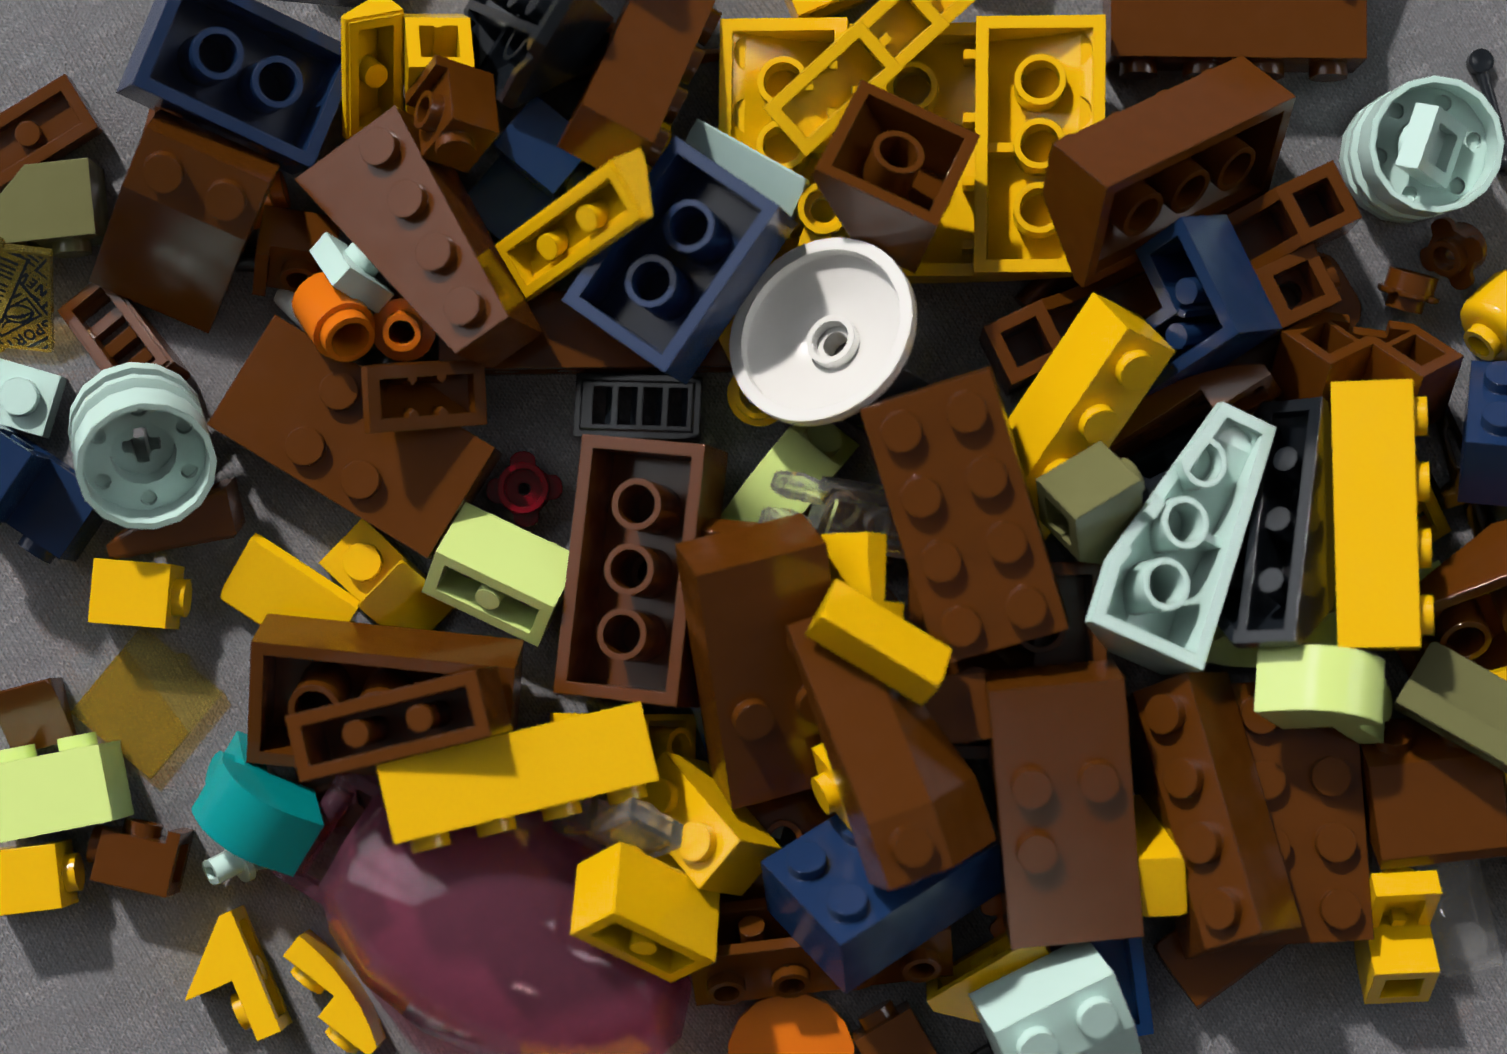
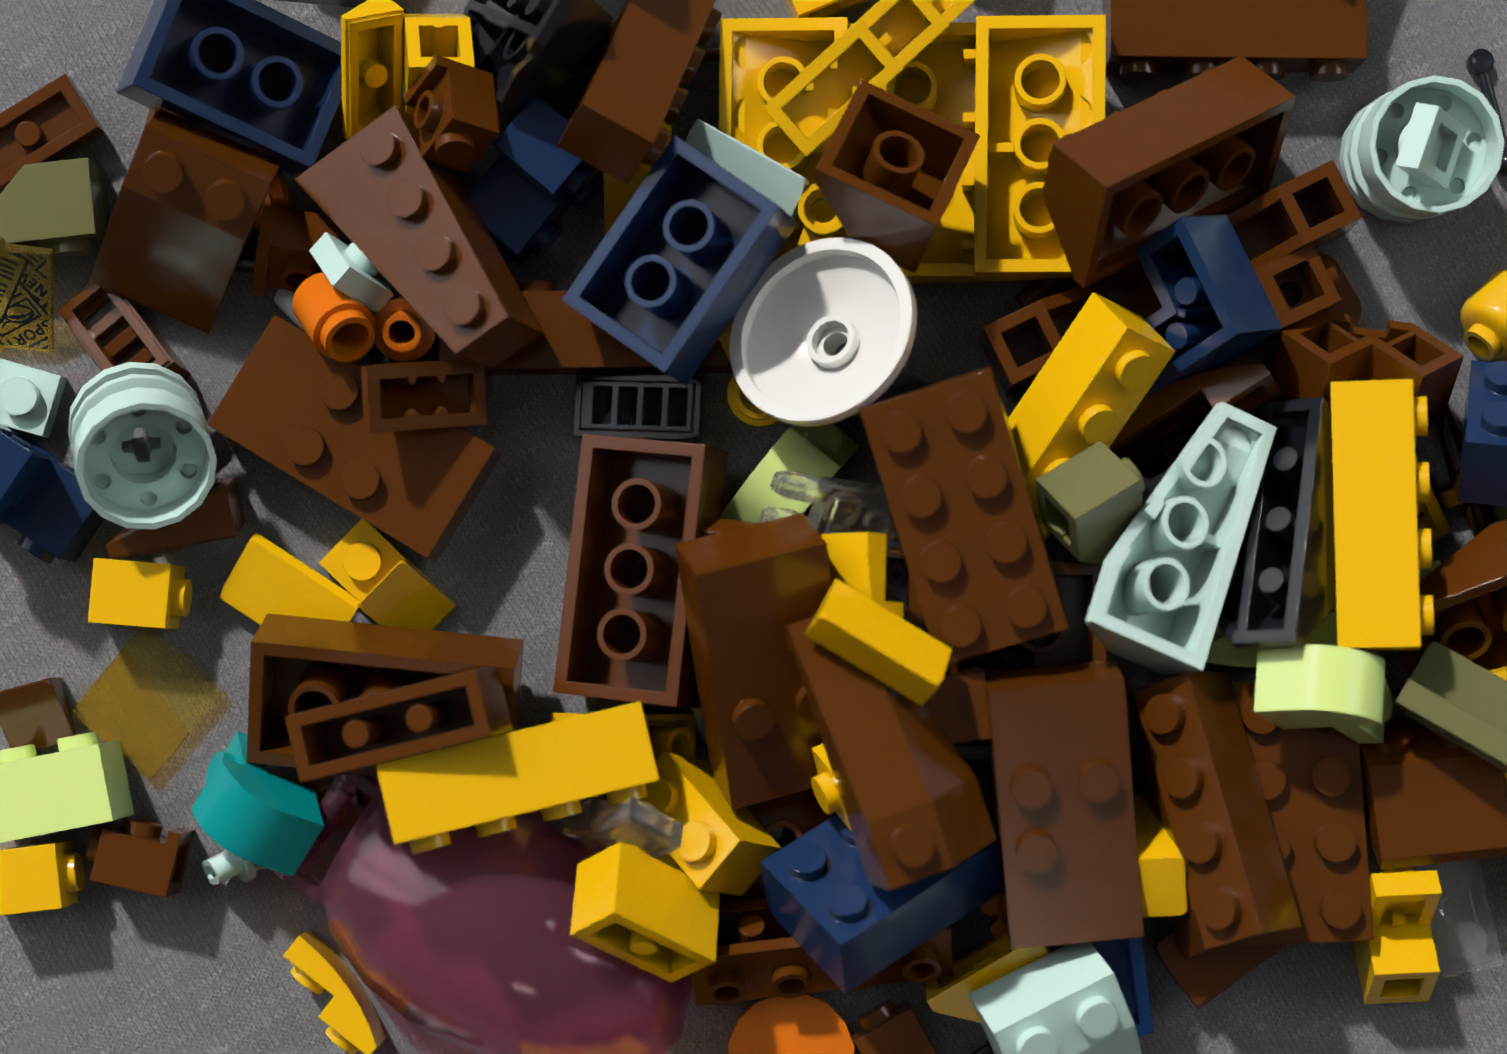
yellow slope [185,905,292,1041] -> none
yellowish green brick [422,502,569,647] -> none
dark red plate [486,451,563,527] -> none
yellow slope [495,148,653,302] -> none
reddish brown plate [1377,266,1440,314] -> none
reddish brown plate [1420,217,1487,290] -> none

